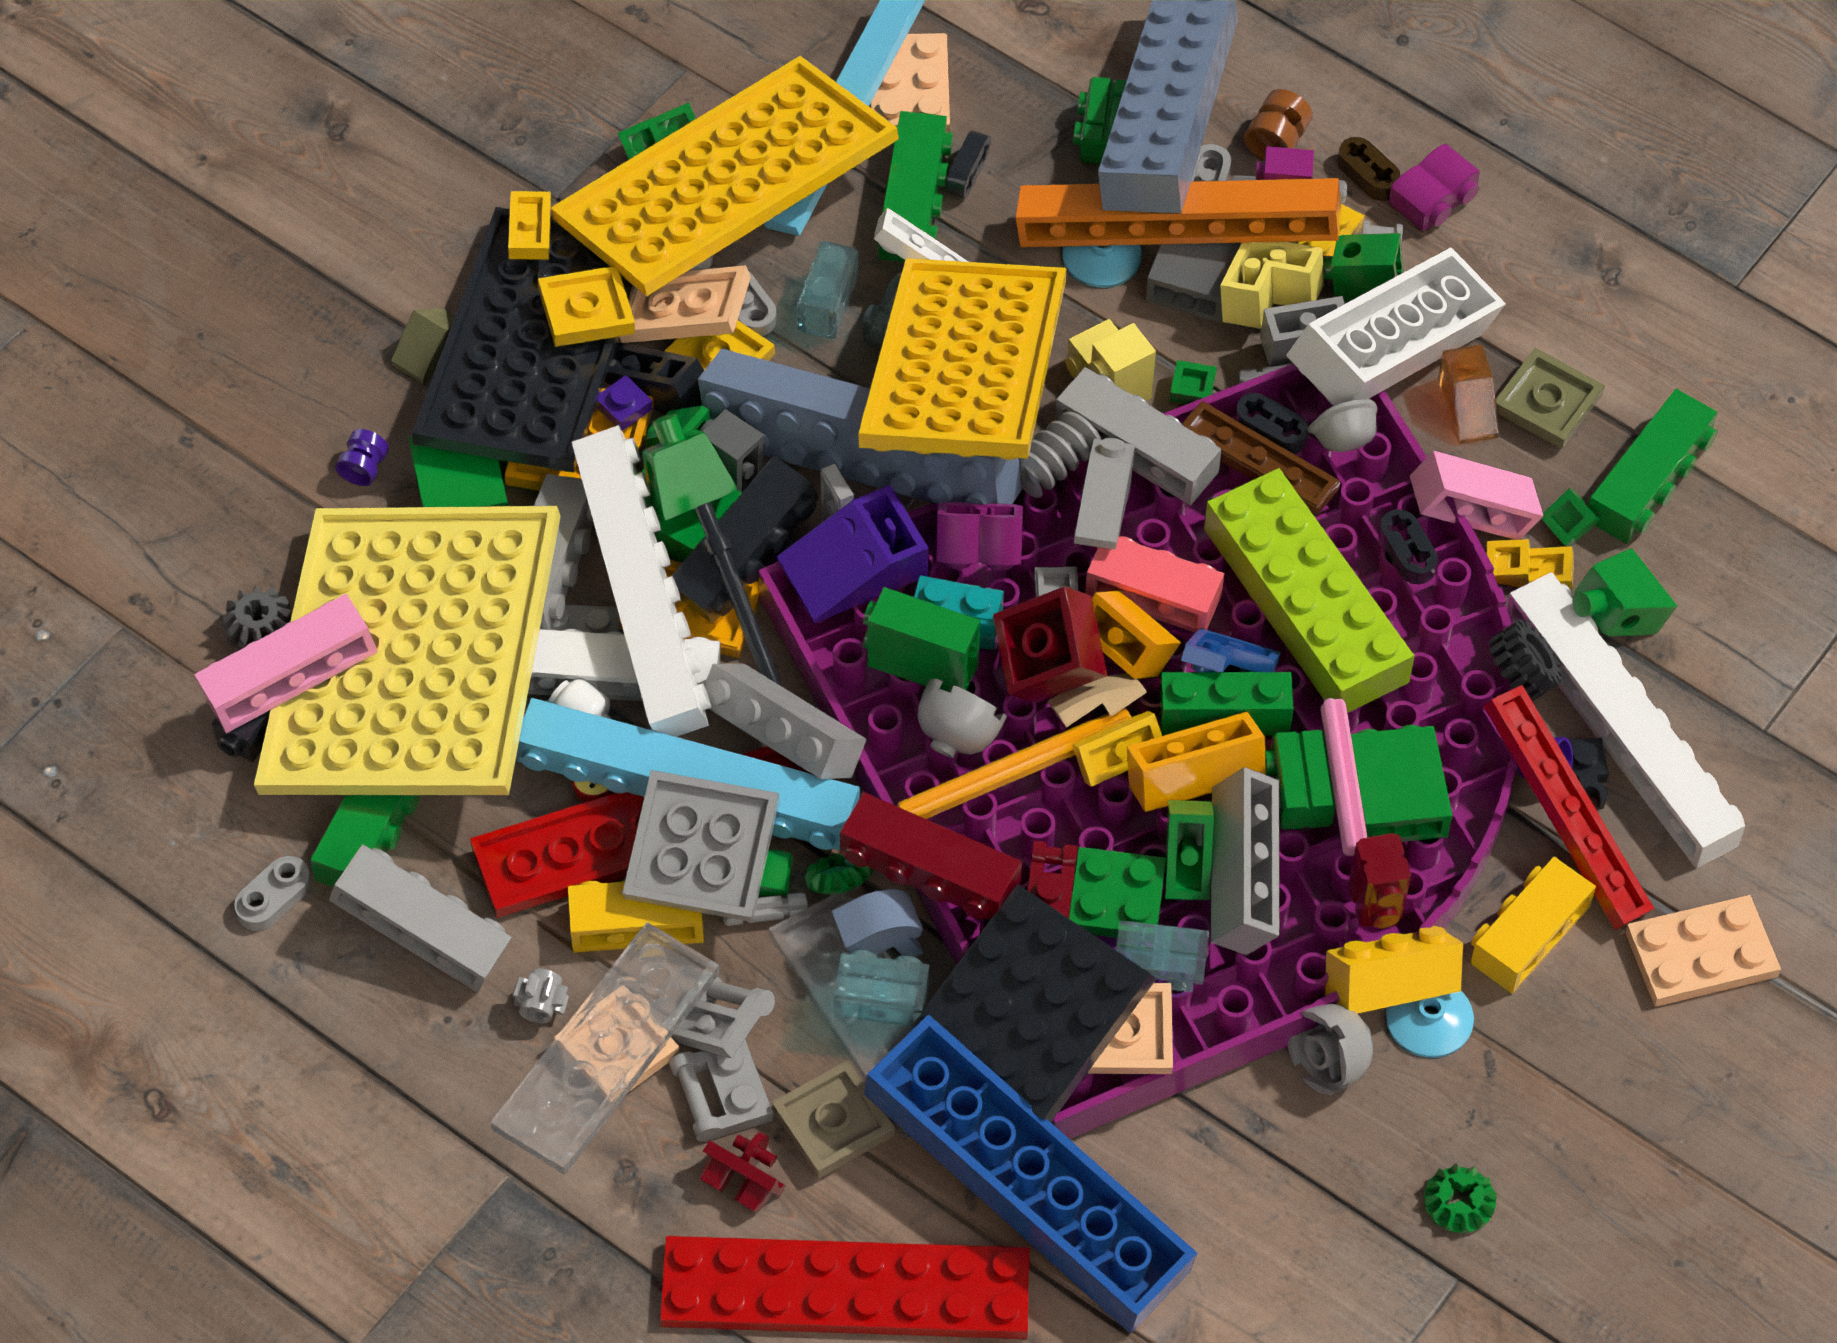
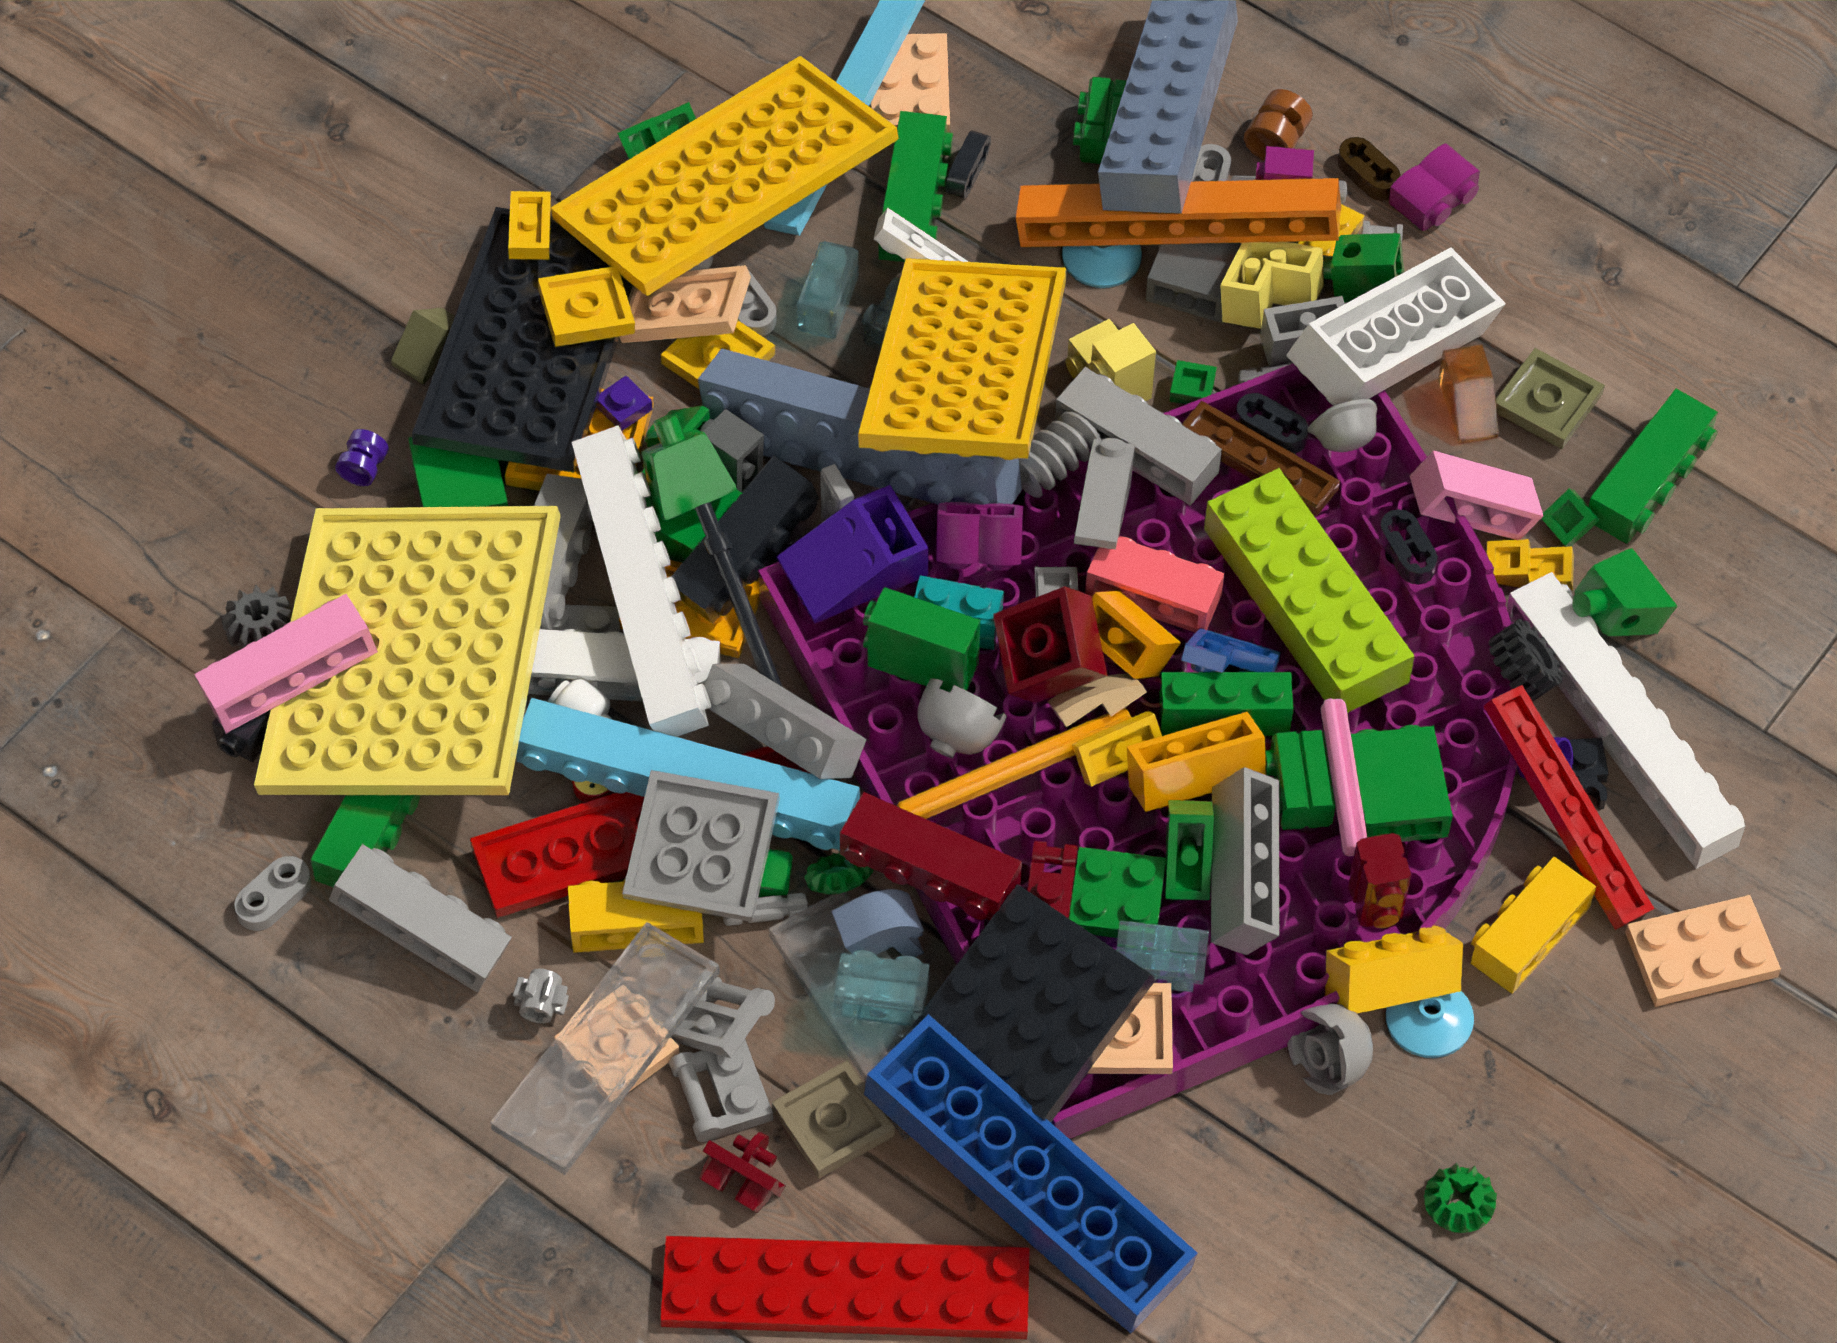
black slope [605,343,704,415] -> none

